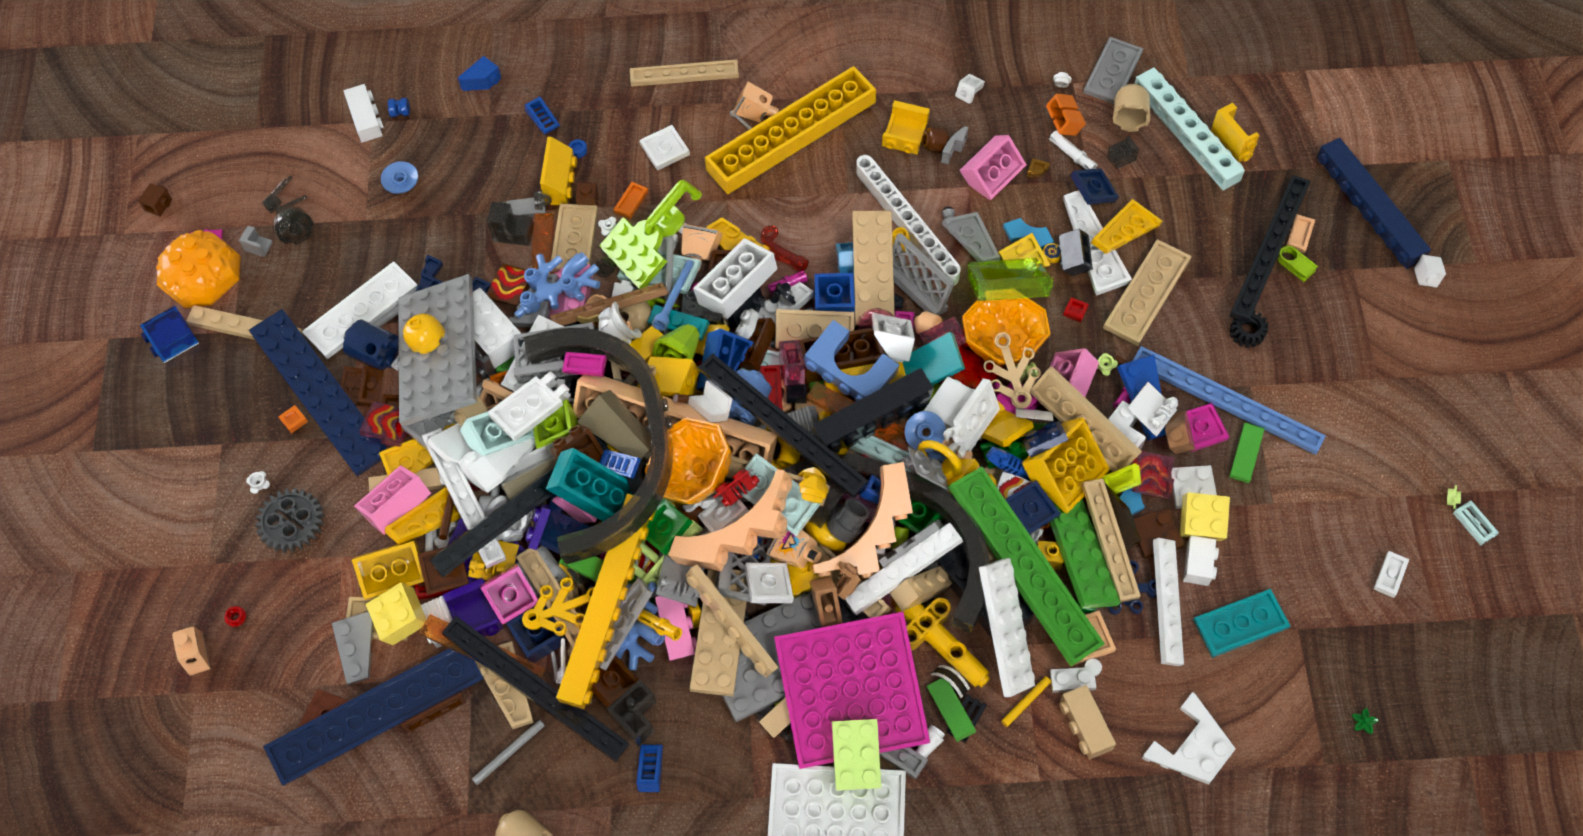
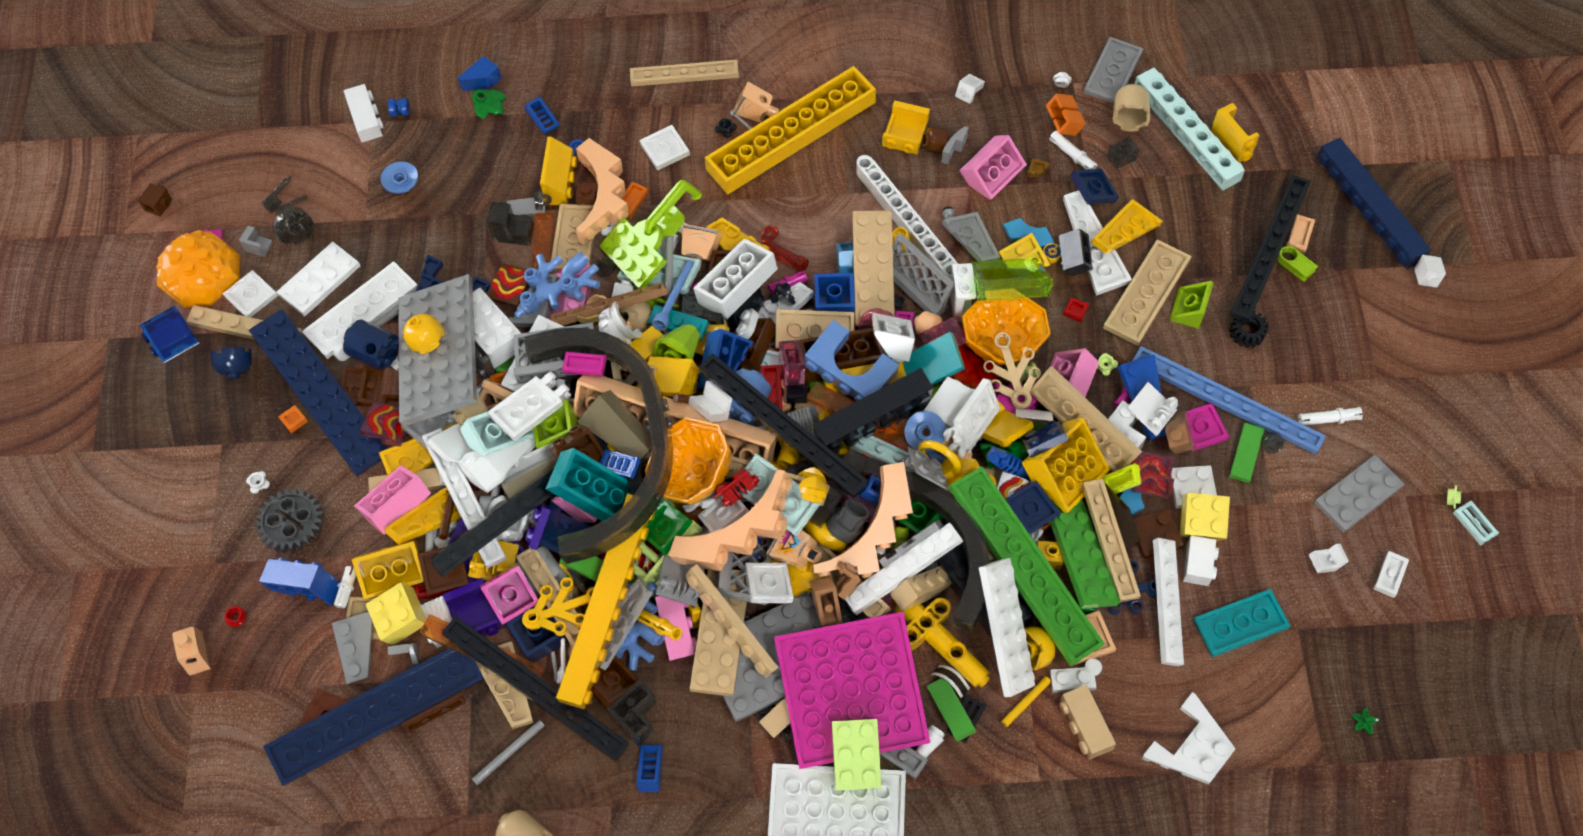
none -> dark blue cylinder [210,347,252,379]
none -> white tile [222,270,278,318]
none -> wedge [259,558,340,606]
none -> white plate [277,242,360,317]
none -> white tile [333,341,350,361]
none -> white axle [334,566,356,608]
none -> light grey tile [387,643,420,667]
none -> green plate [472,89,506,119]
none -> light nougat arch [576,138,629,245]
none -> black plate [715,118,737,138]
none -> white panel [950,263,976,322]
none -> yellow cylinder [1024,626,1056,670]
none -> lime slope [1170,281,1213,329]
none -> clear smoke tile [1262,432,1284,453]
none -> white pin [1298,407,1363,426]
none -> white bracket [1309,544,1348,573]
none -> light grey plate [1314,455,1405,533]

